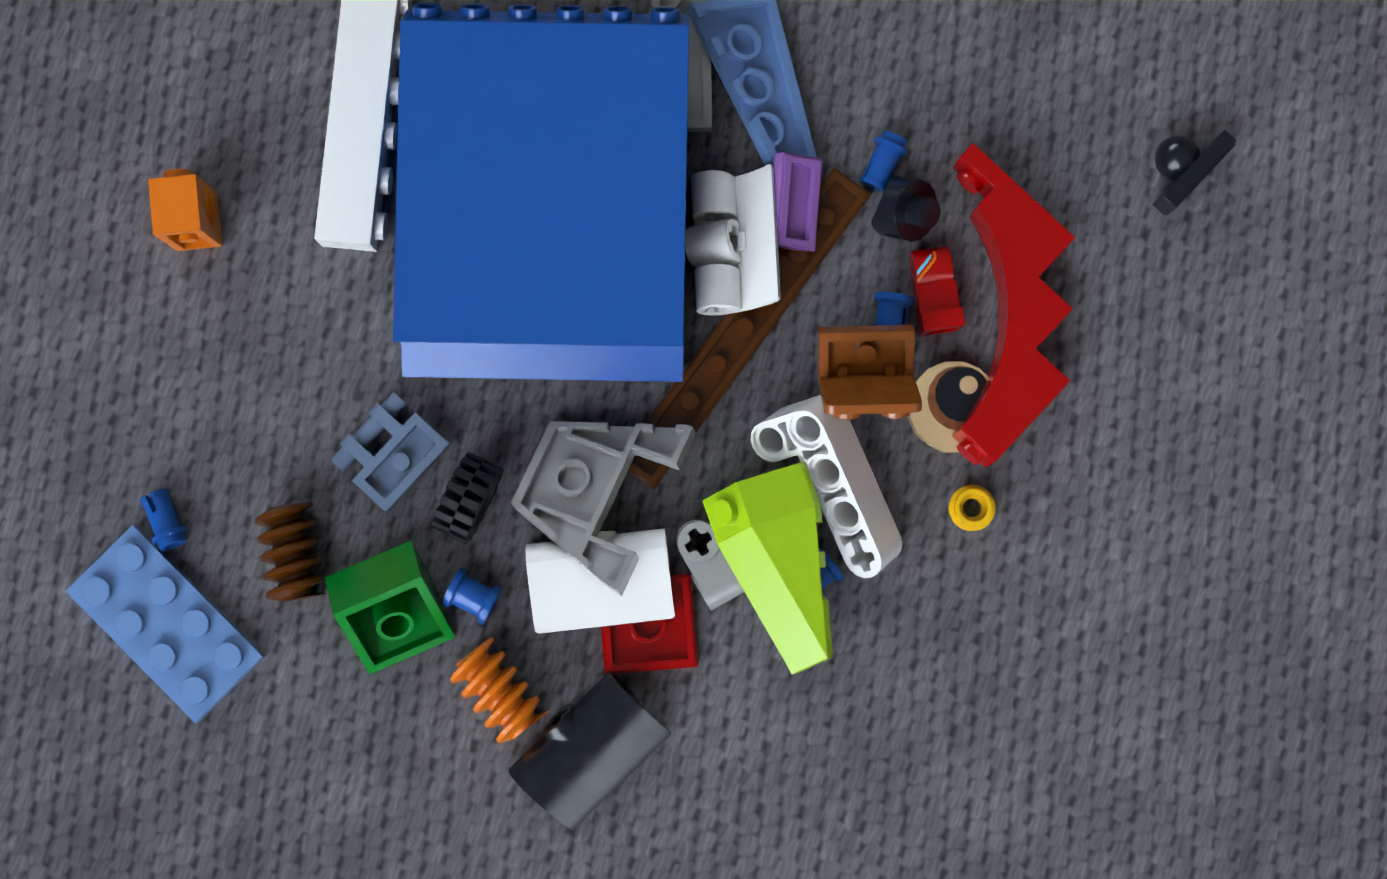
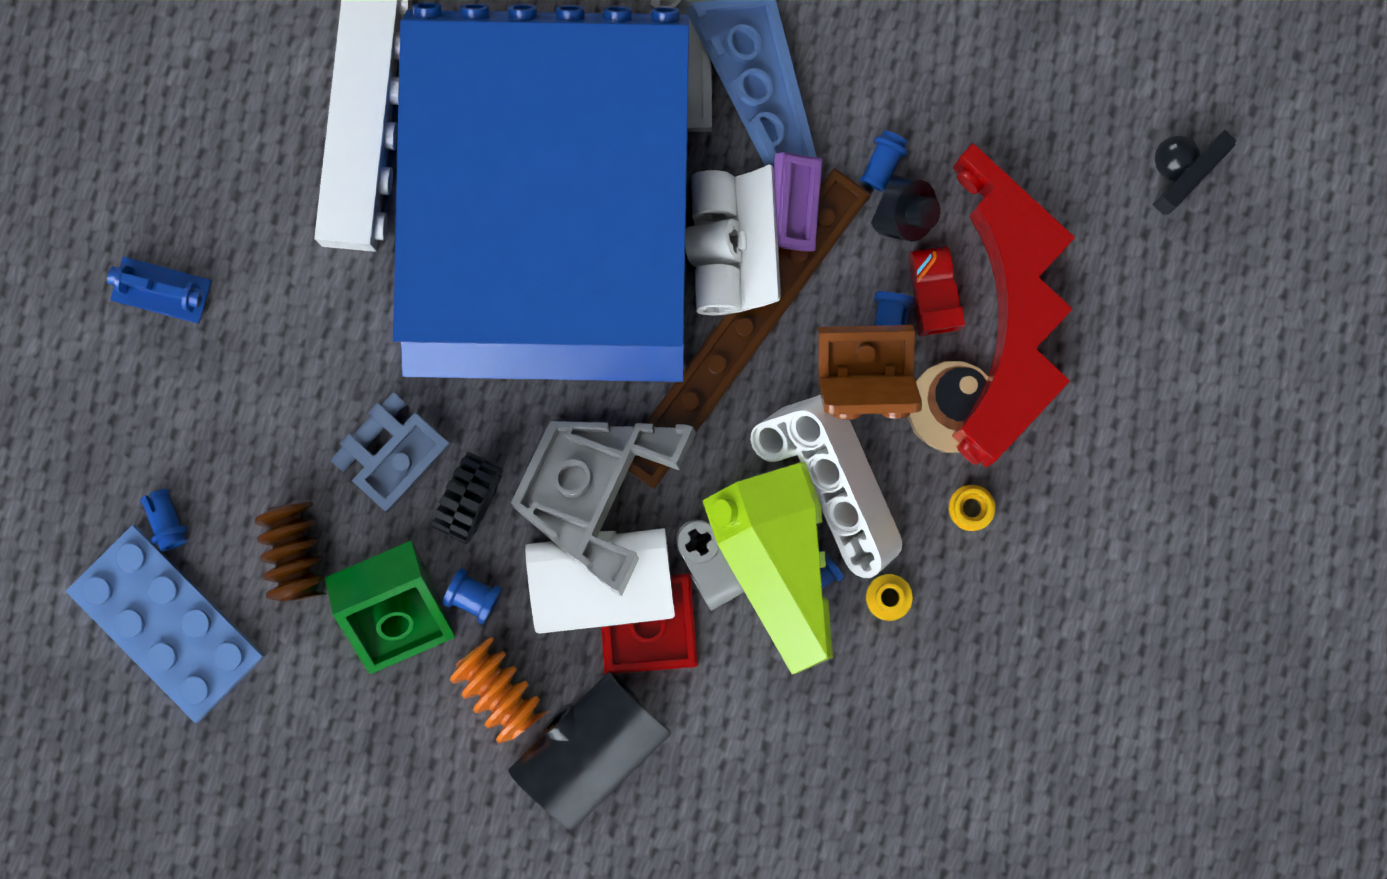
orange brick [148,169,222,251] -> none
none -> blue hinge [107,256,212,324]
none -> yellow plate [866,574,913,621]

